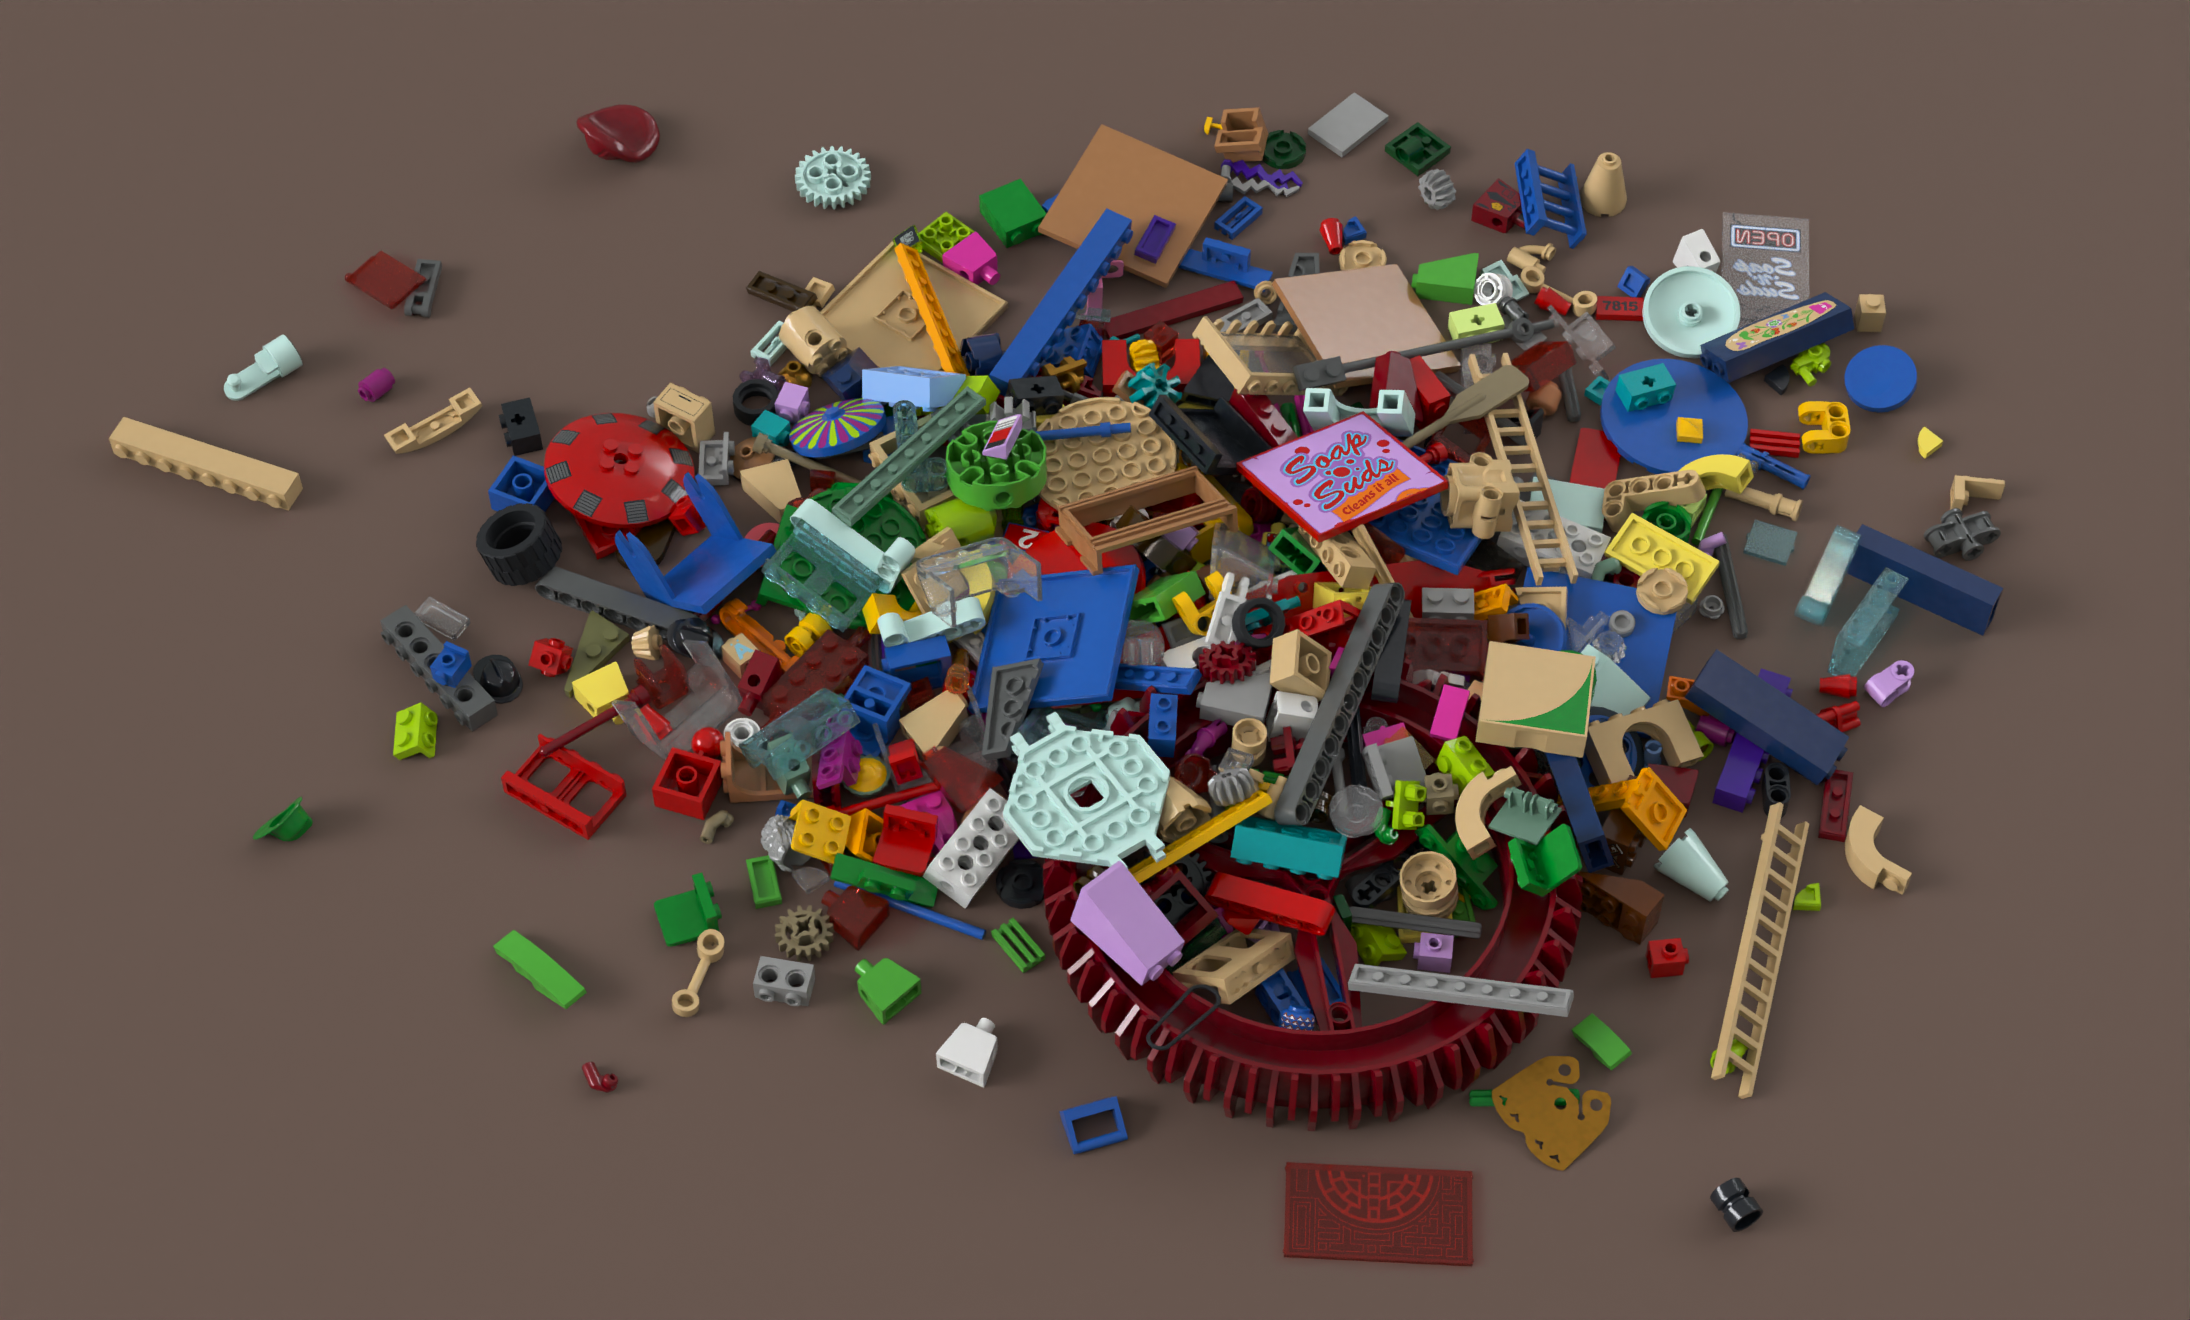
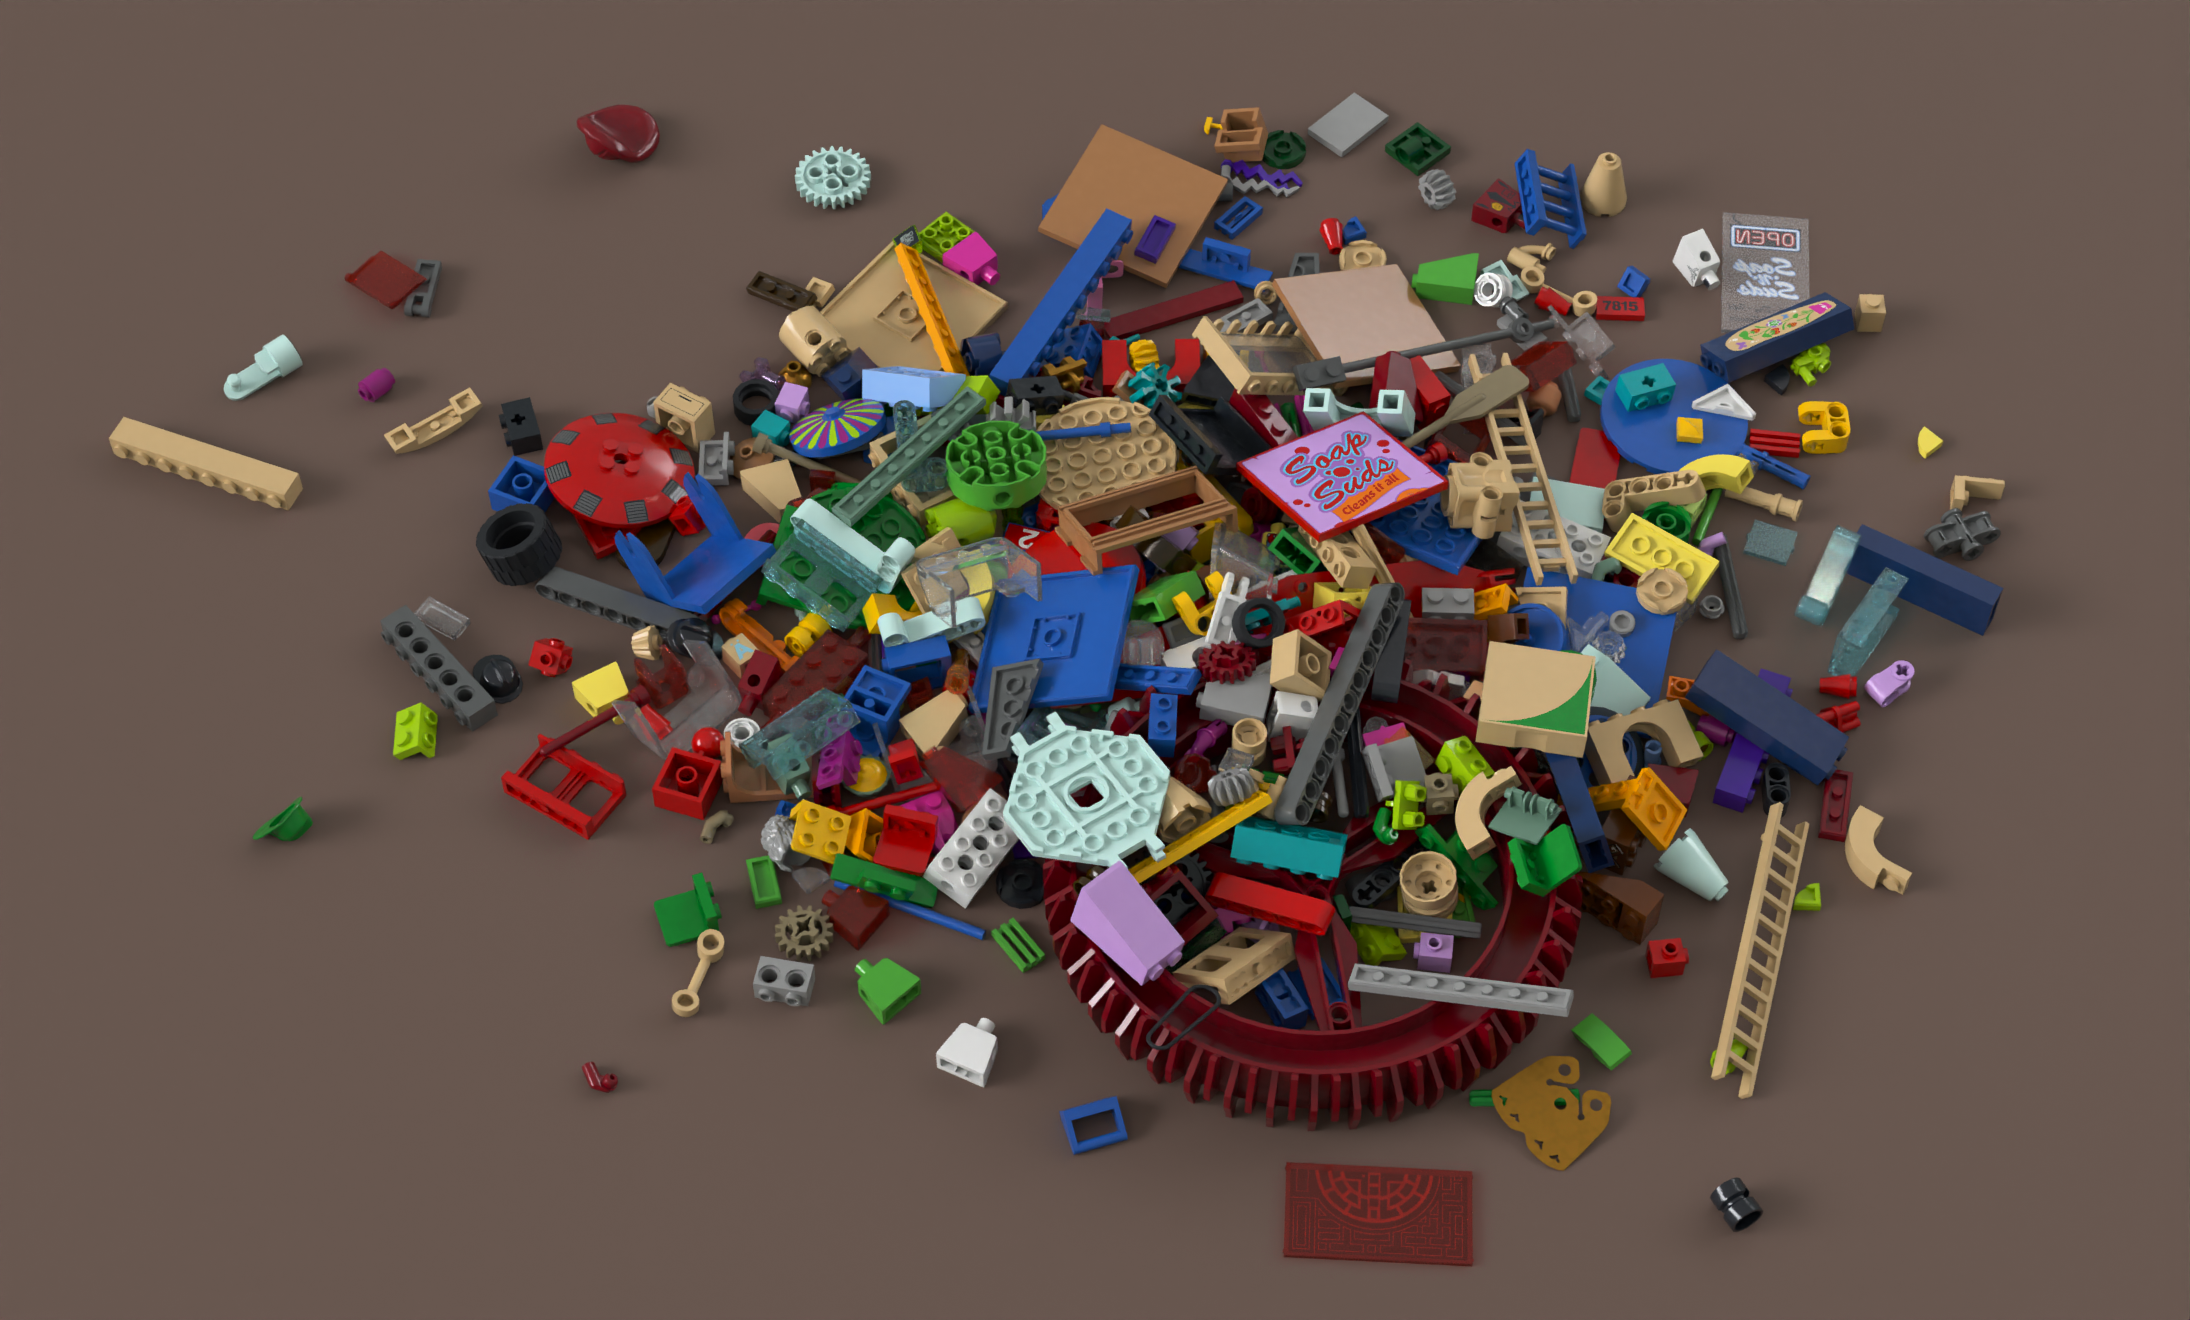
blue brick [430,641,472,688] -> none
bright green slope [493,930,587,1009] -> none
olive wing [564,610,630,698] -> none
light aqua tile [750,321,787,367] -> none
green brick [979,178,1047,248] -> none
slope [982,414,1022,459] -> none
clear red brick [1144,320,1178,365] -> none
red slope [1221,909,1260,936] -> none
blue head [1277,1004,1315,1031] -> none
clear tile [1329,785,1383,838] -> none
dark pink tile [1430,684,1470,741] -> none
yellowish green brick [1448,303,1505,349] -> none
light aqua dish [1642,266,1740,358] -> none
blue piece [1845,345,1917,413] -> none
none -> white tile [1691,384,1756,421]

